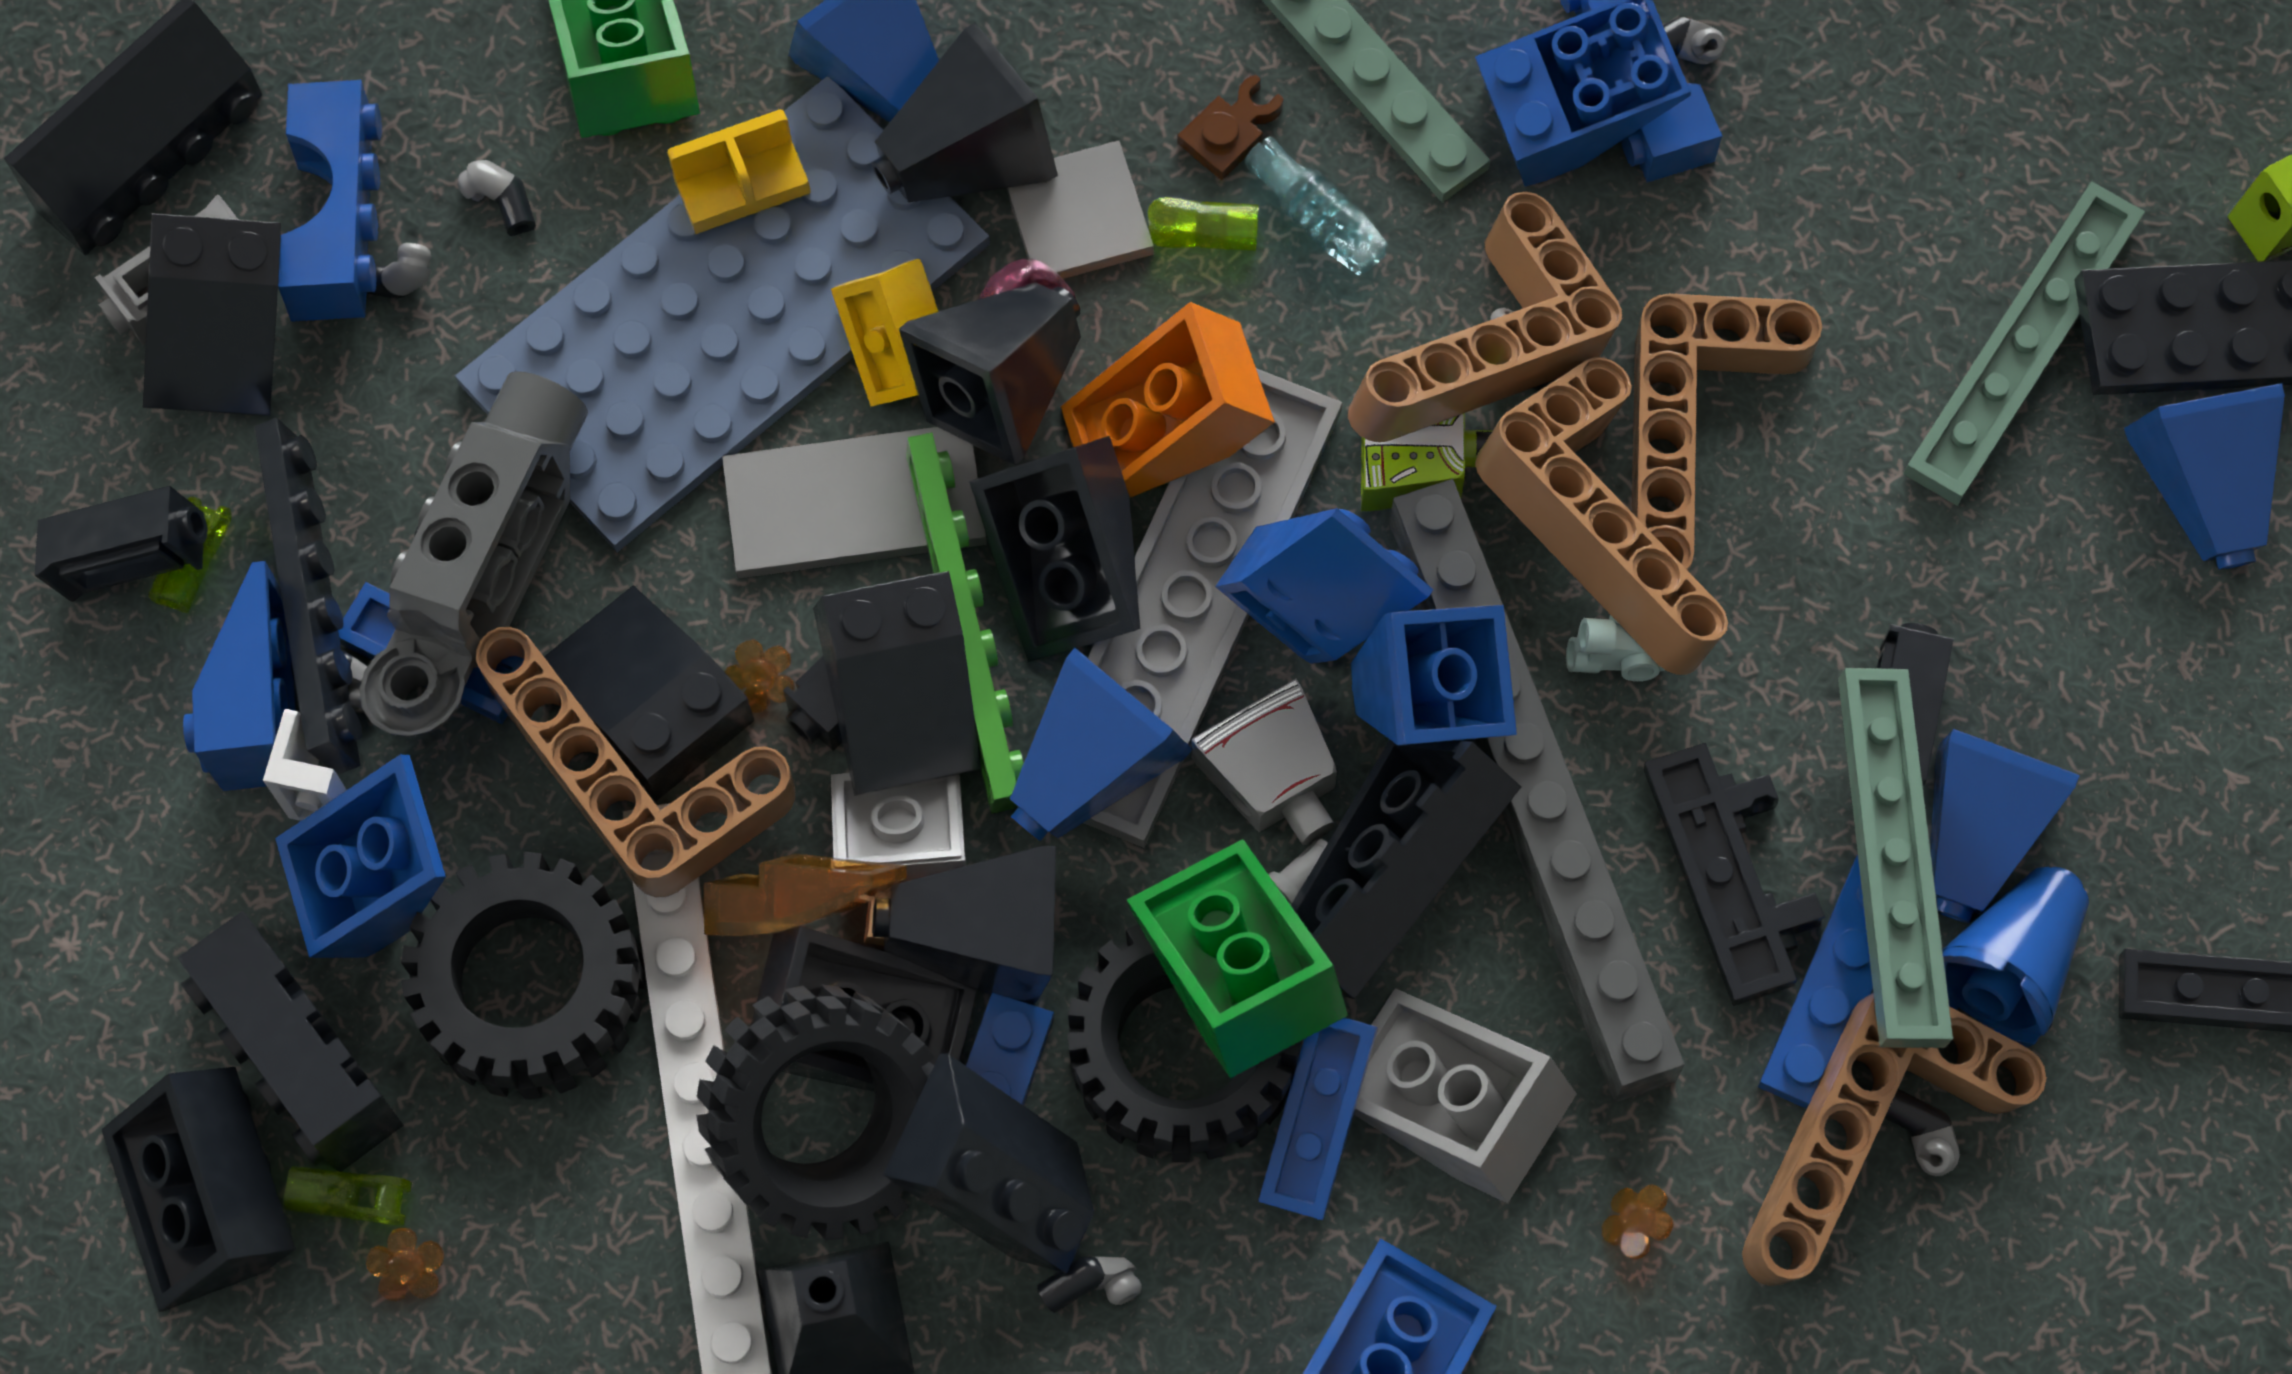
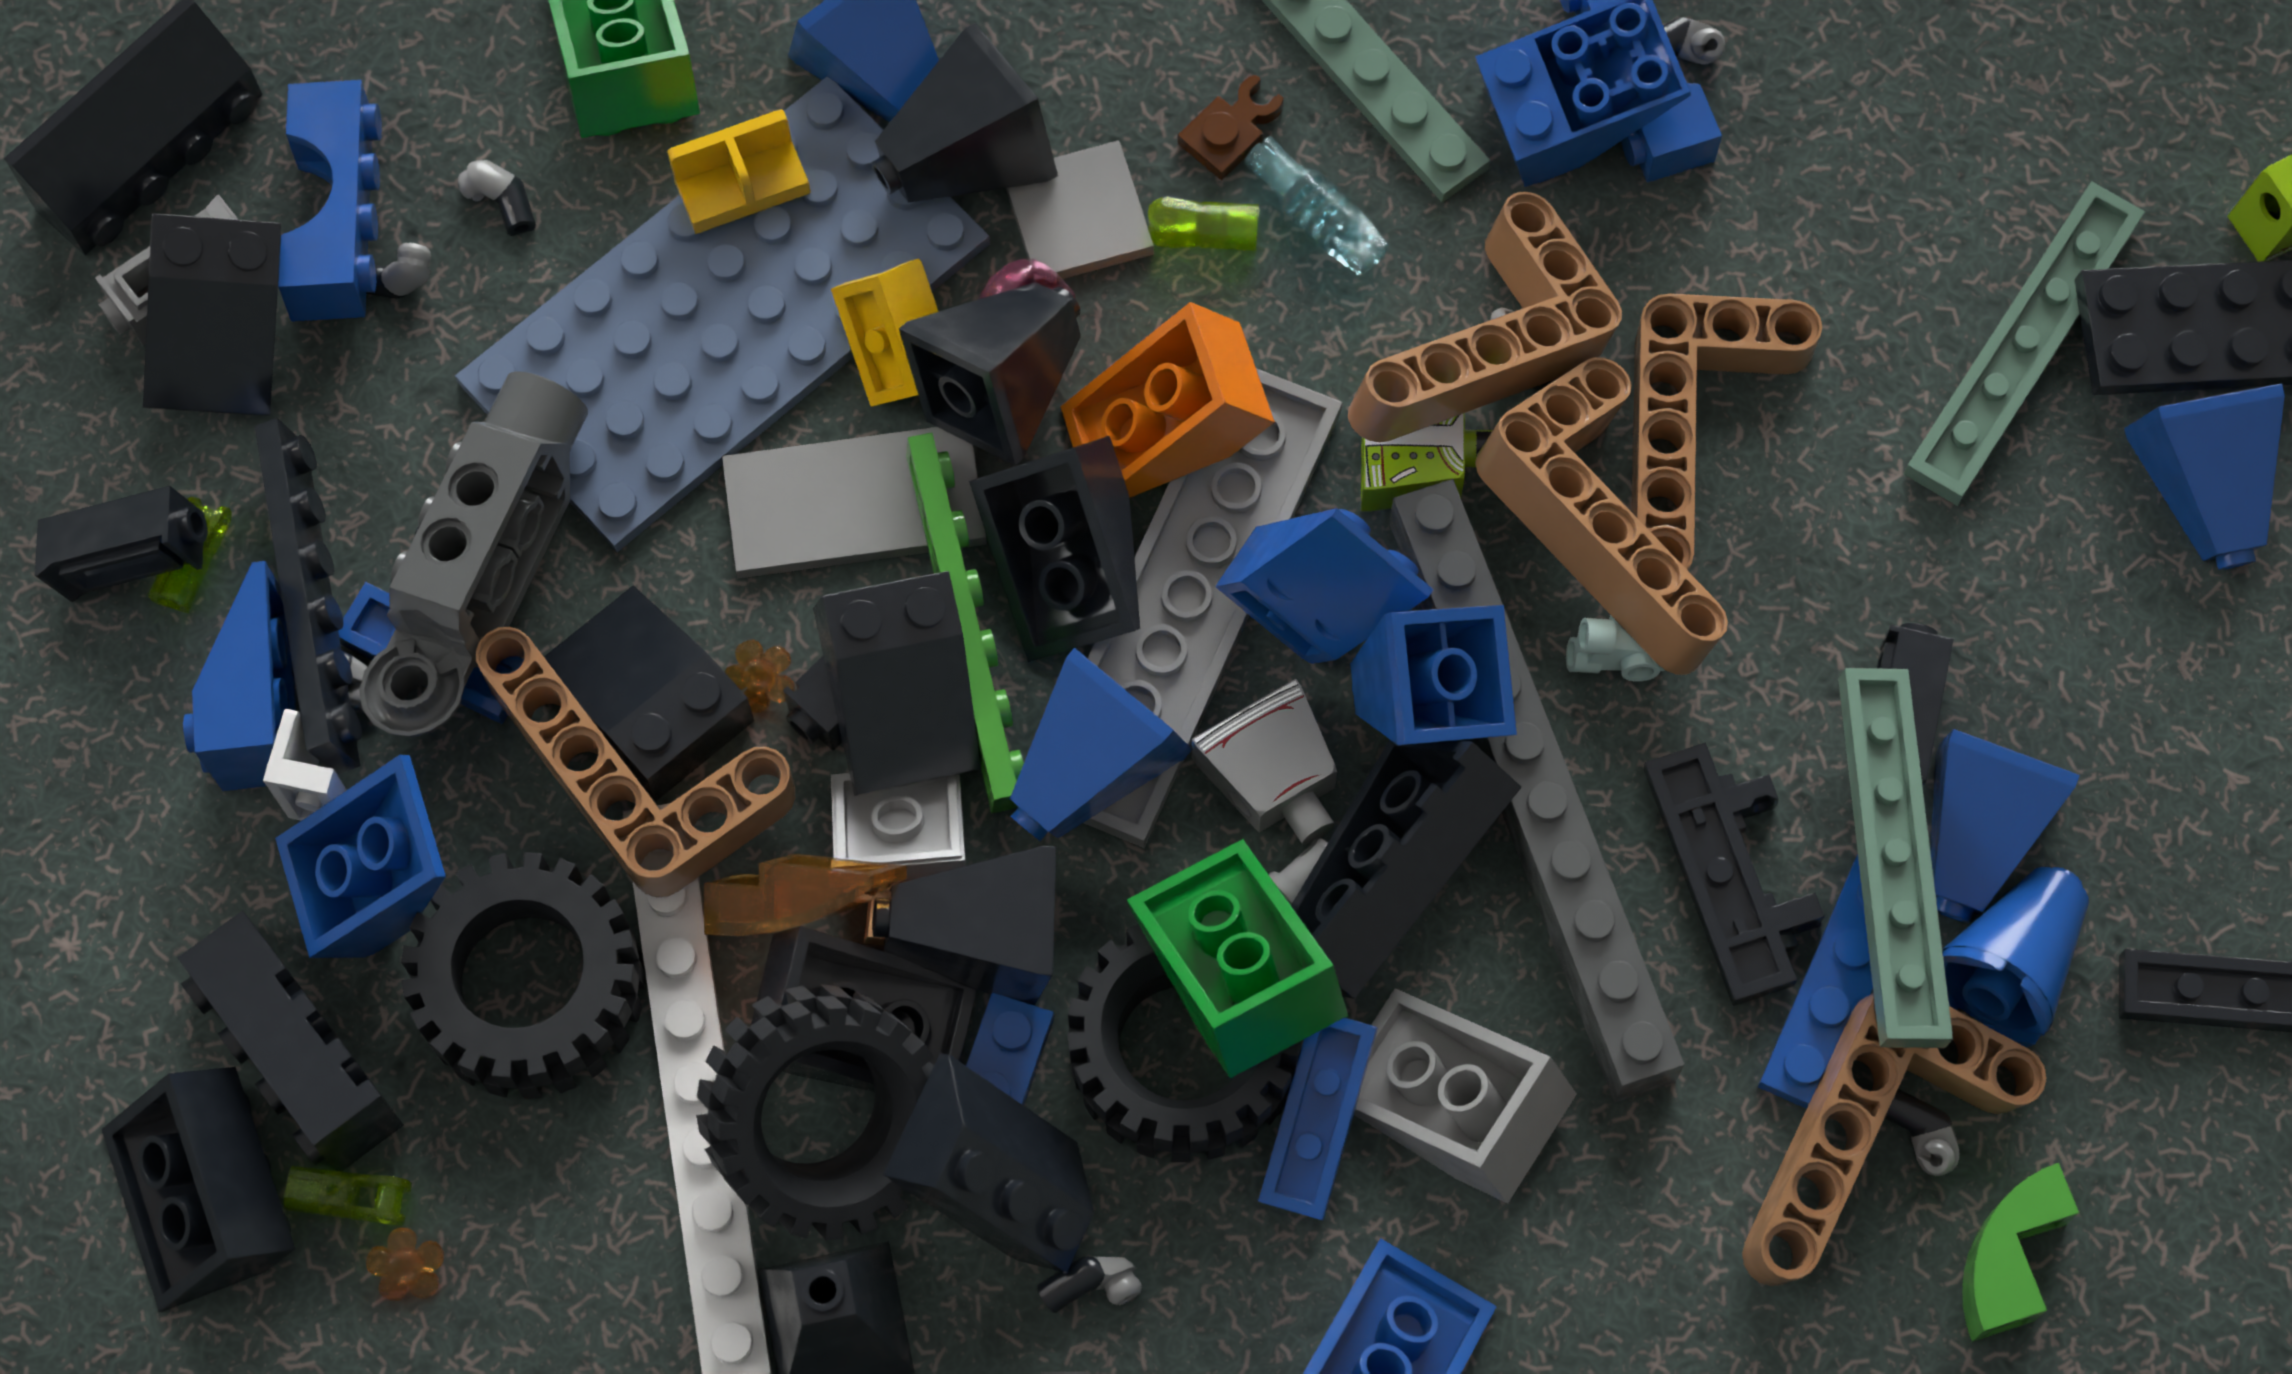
clear orange plant [1601,1185,1674,1259] -> none
none -> bright green brick [1962,1162,2079,1342]

